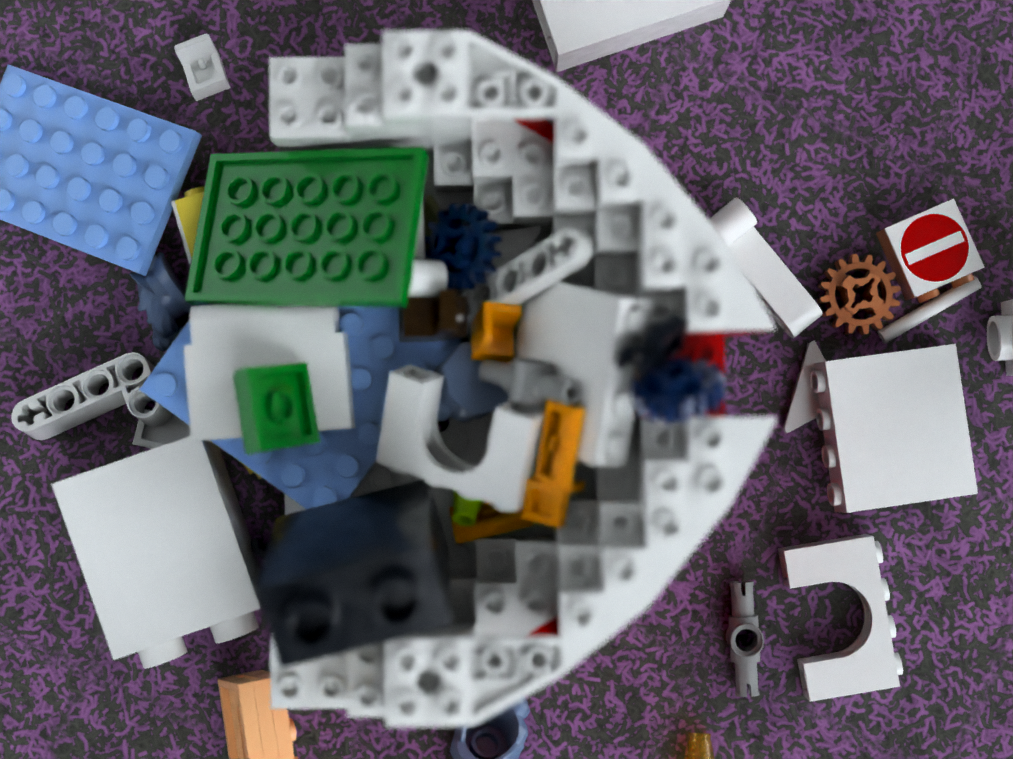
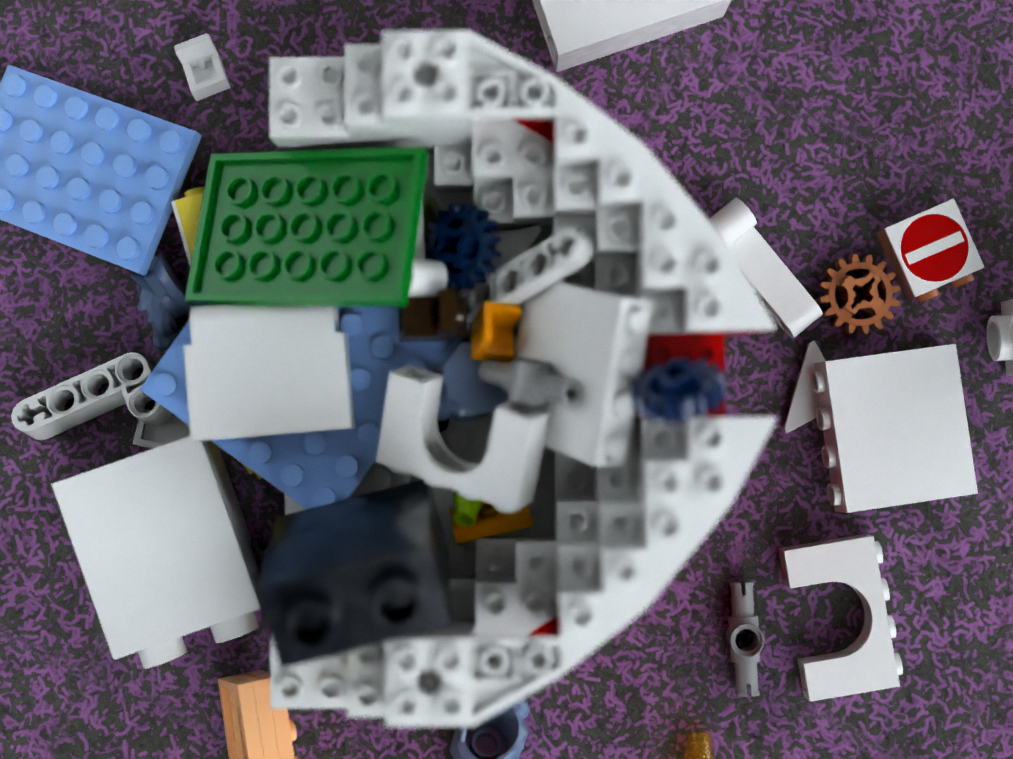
green bracket [233,363,320,455] -> none
light orange panel [522,477,585,529] -> none
light orange tile [534,399,585,490] -> none
black plate [616,312,687,382] -> none
white piece [877,275,981,344] -> none

